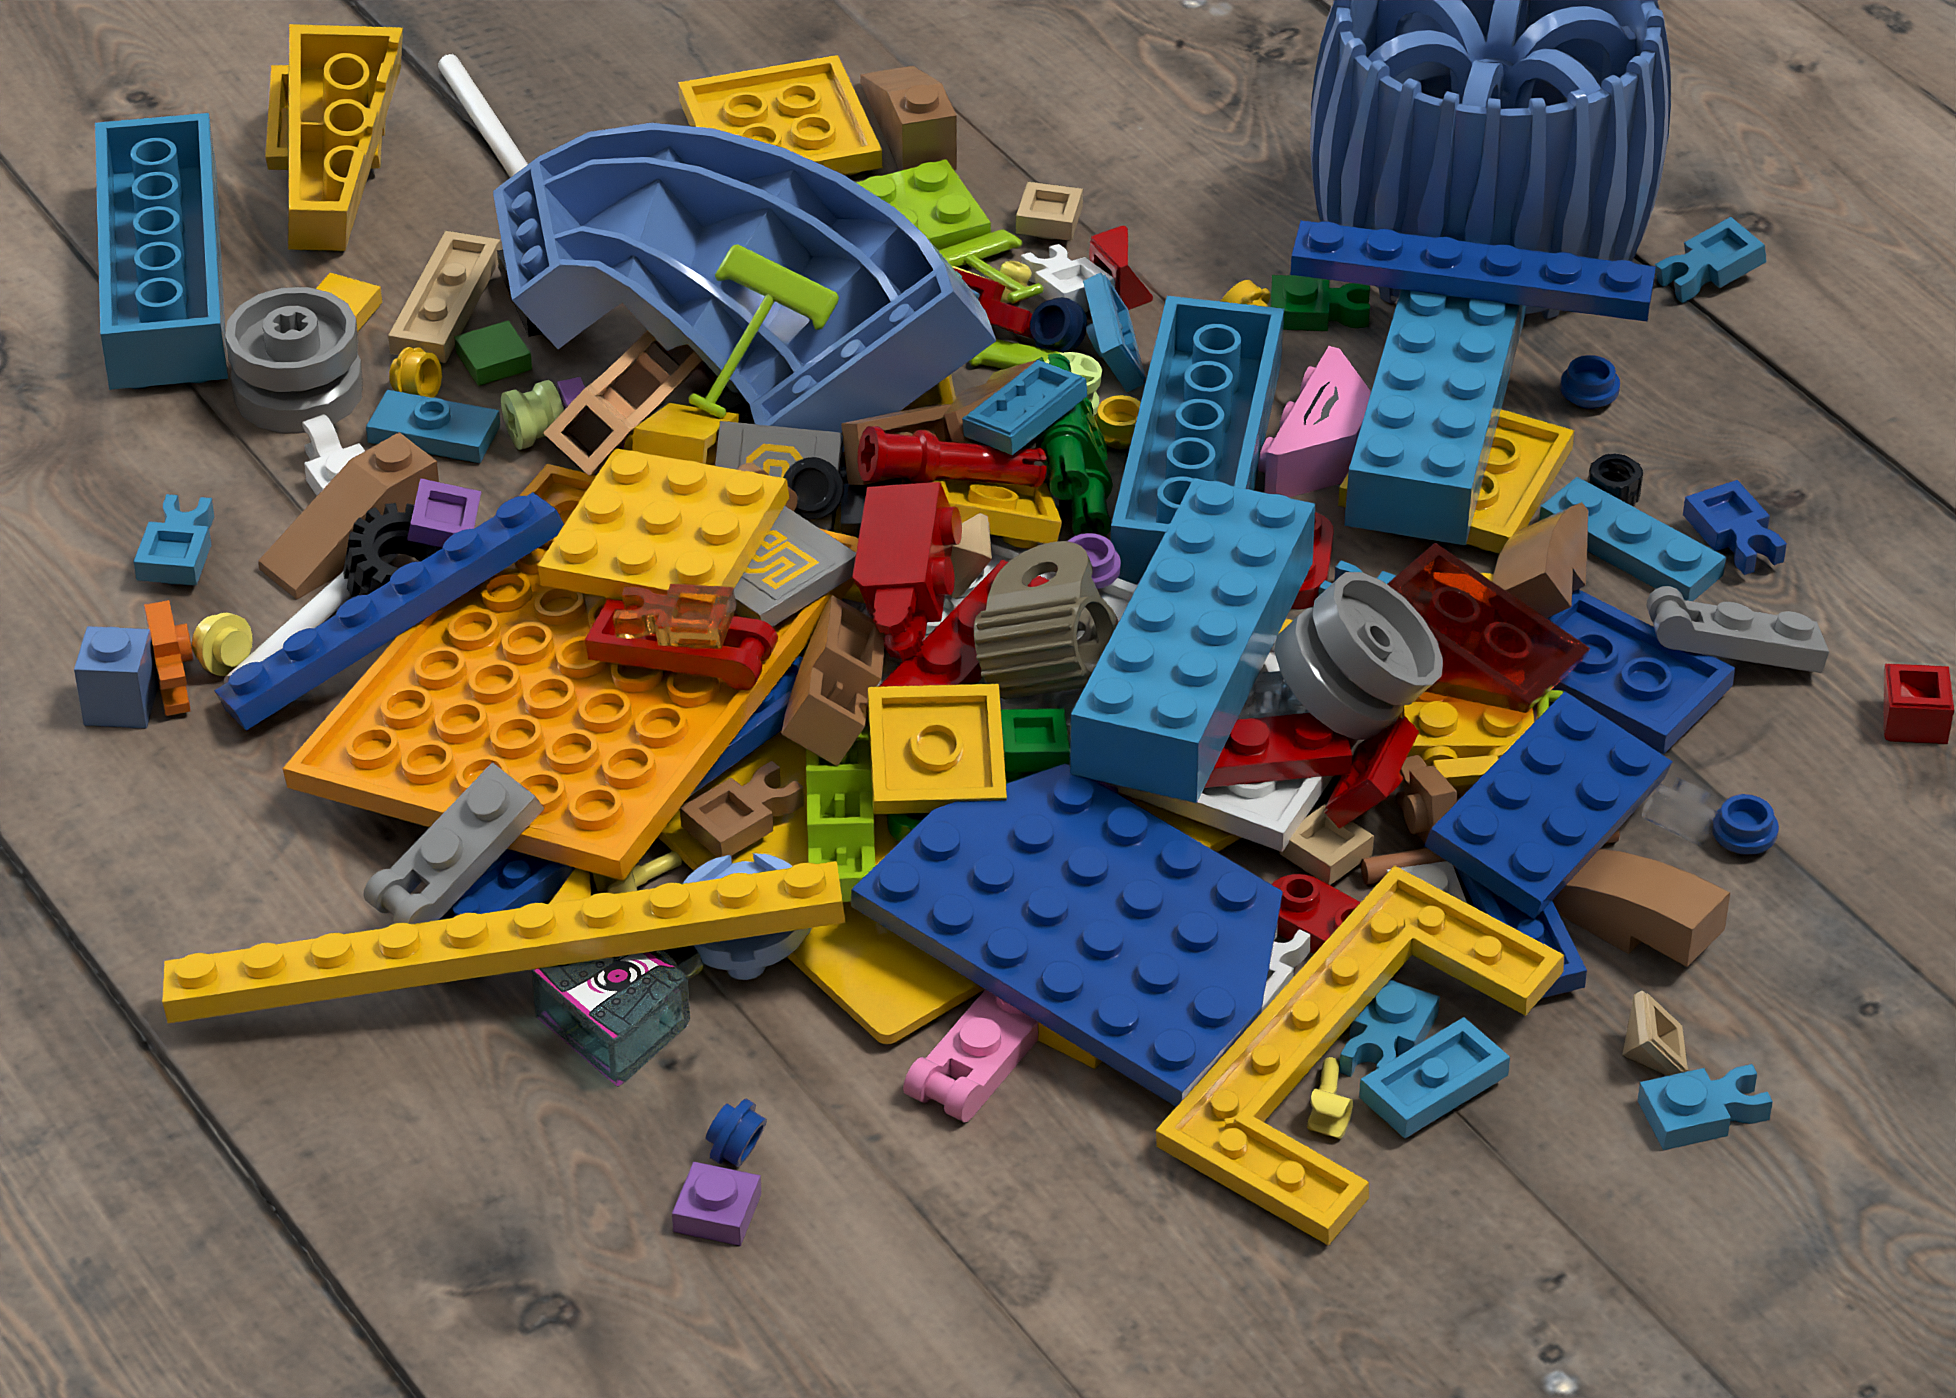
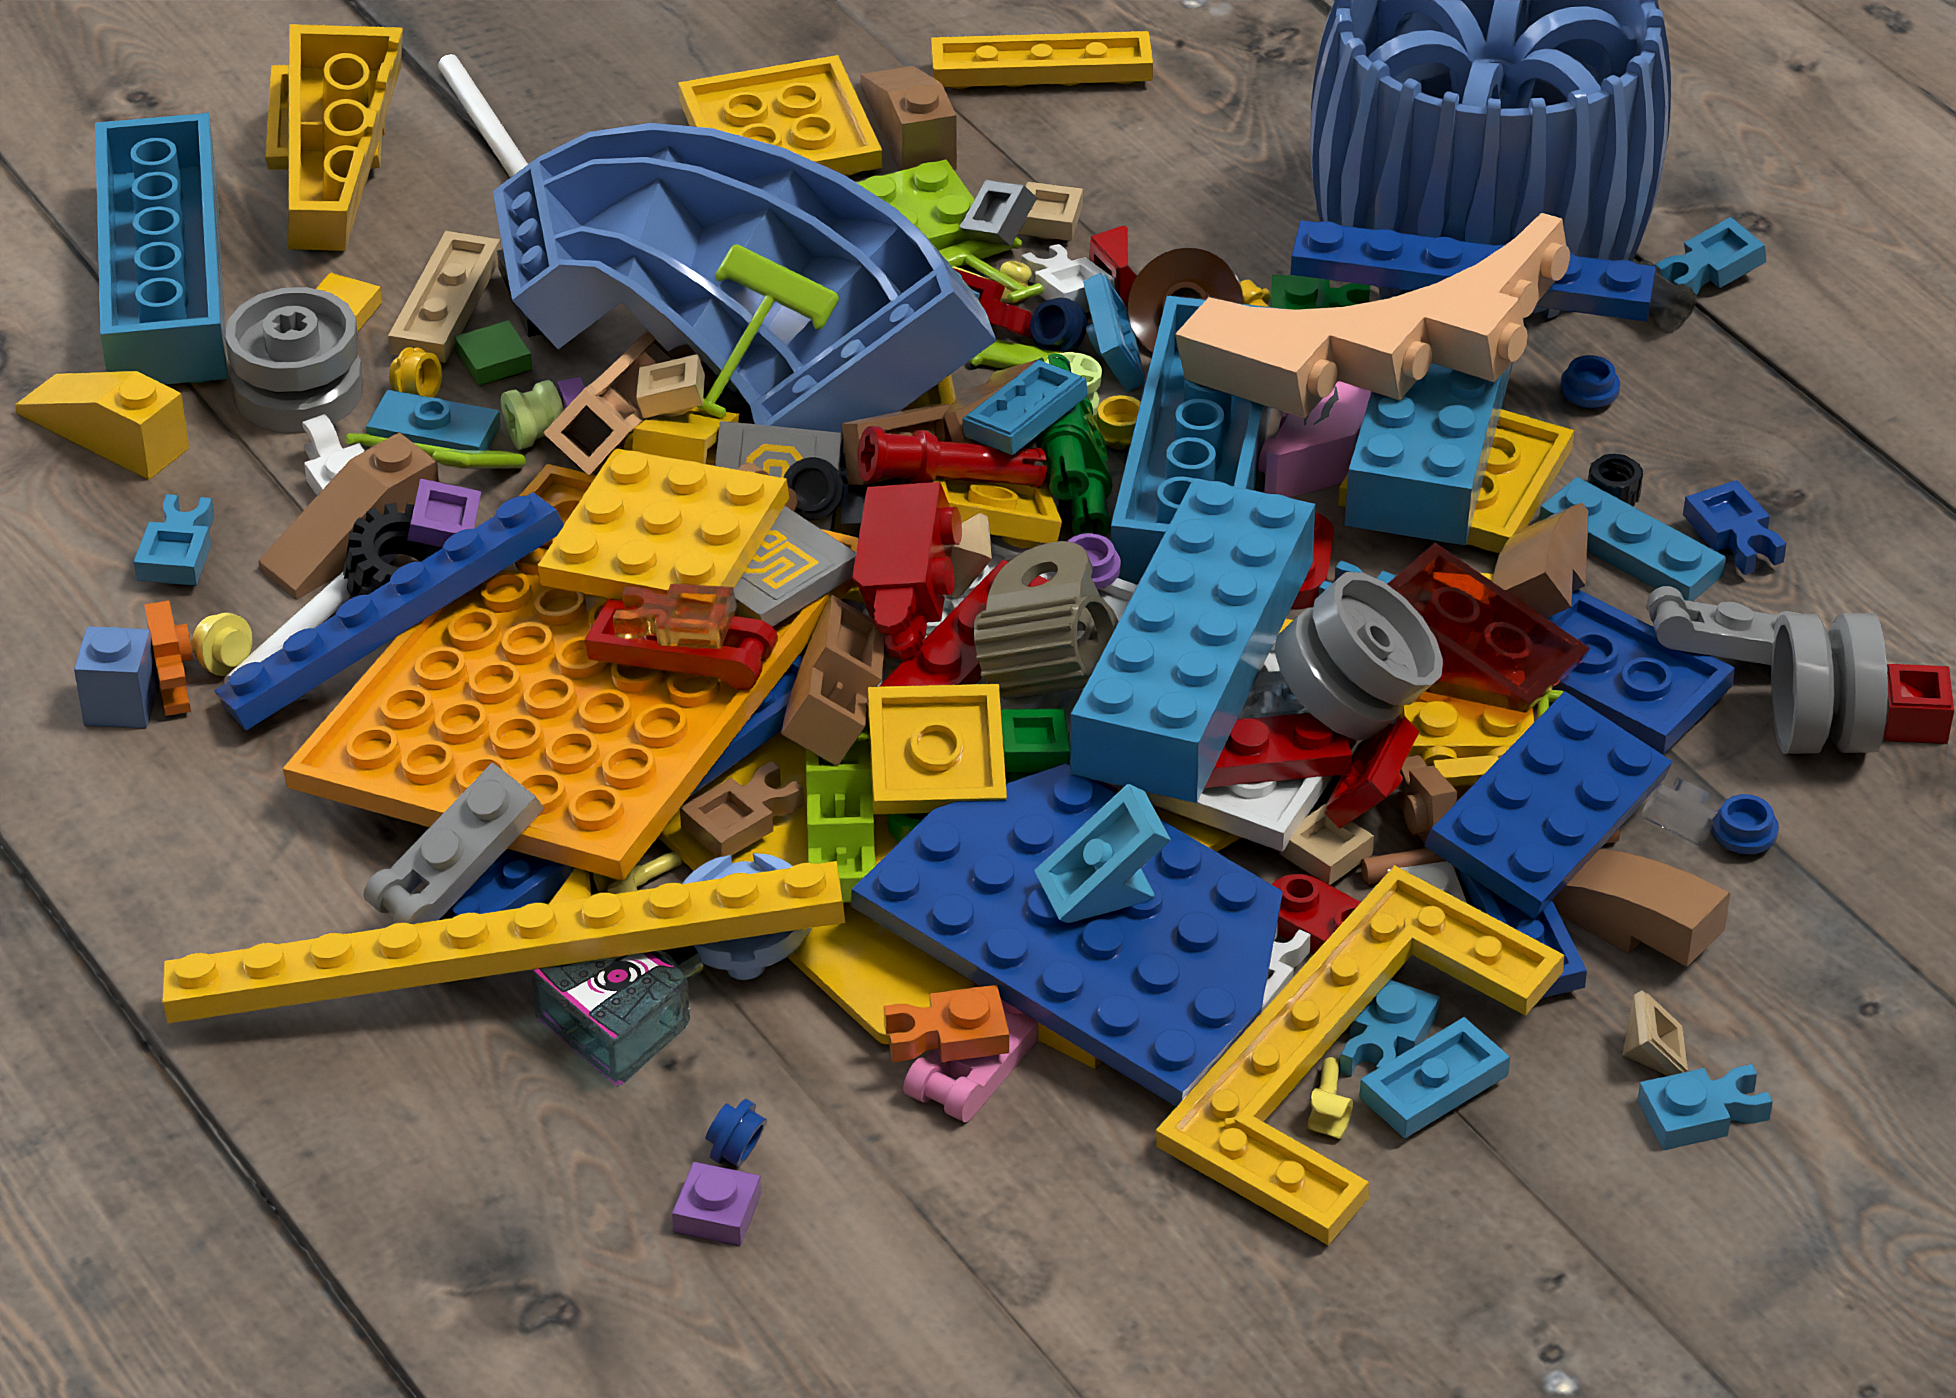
none -> yellow slope [15,371,189,480]
none -> lime piece [344,433,526,469]
none -> tan plate [636,354,705,419]
none -> orange plate [883,985,1010,1062]
none -> yellow plate [931,31,1153,89]
none -> dark grey plate [959,180,1037,246]
none -> medium azure slope [1034,784,1171,923]
none -> reddish brown dish [1128,248,1244,353]
none -> light nougat arch [1175,213,1570,418]
none -> clear smoke bush [1637,260,1696,334]
none -> light grey wheel [1771,613,1888,754]

